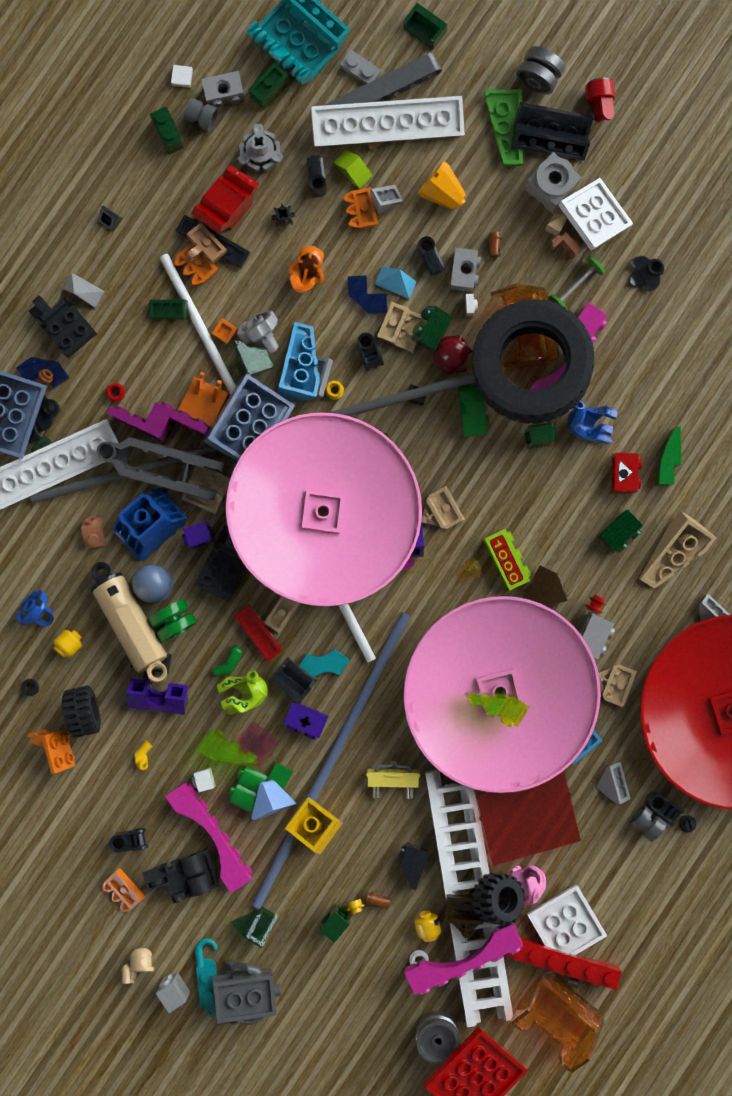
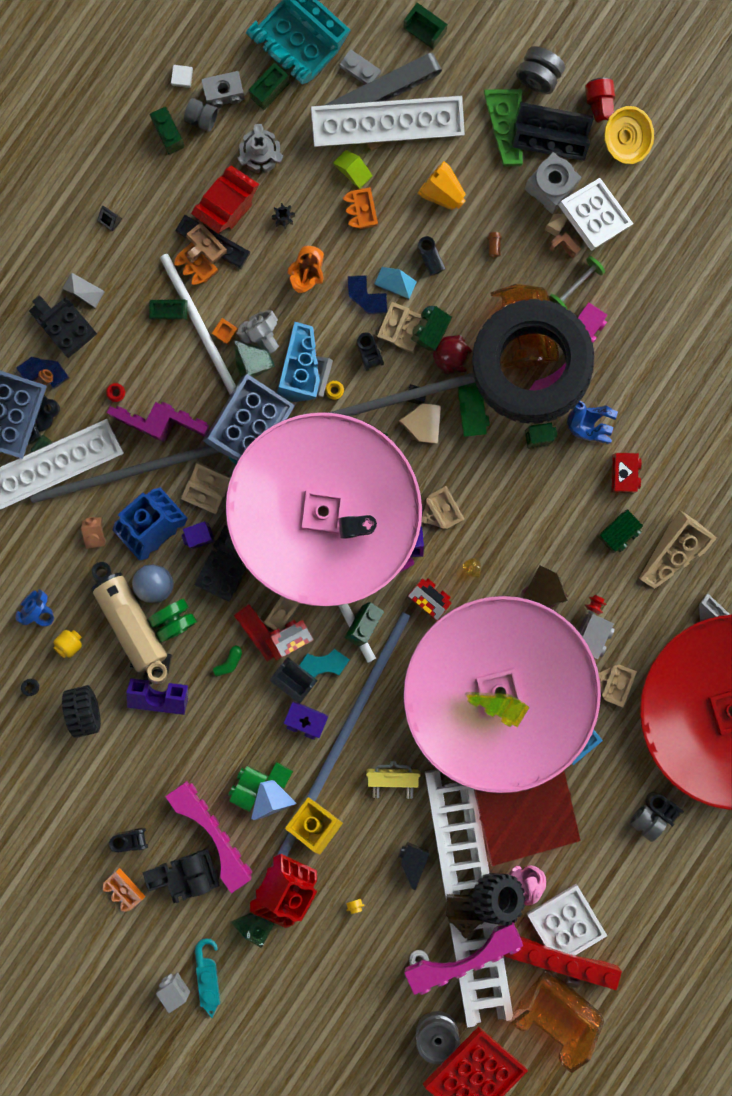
orange plate [27,729,75,774] -> none
dark grey piece [97,437,224,500] -> none
tan piece [122,948,154,984] -> none
yellow arm [134,740,152,770] -> none
orange plate [178,372,229,427] -> none
white plate [192,767,216,792] -> none
clear neon green slope [197,729,260,766] -> none
dark grey torso [212,959,281,1025] -> none
lime piece [217,670,268,715] -> none
clear pink piece [234,721,279,766] -> none
black piece [306,155,327,197] -> none
dark green panel [320,904,350,943] -> none
dark orange pin [365,891,390,910] -> none
light grey slope [369,185,404,215] -> none
yellow head [414,910,441,942] -> none
light grey brick [450,248,481,292] -> none
white plate [465,294,478,317] -> none
brick [483,529,531,591] -> none
light grey slope [596,762,631,805] -> none
black plate [629,256,664,292] -> none
green slope [655,426,682,486] -> none
black piece [679,815,696,833] -> none
none -> red slope [250,854,317,928]
none -> brick [265,620,314,661]
none -> black piece [338,515,377,539]
none -> brick [344,602,384,647]
none -> tan slope [399,403,441,444]
none -> brick [407,578,452,621]
none -> yellow hat [604,106,654,164]

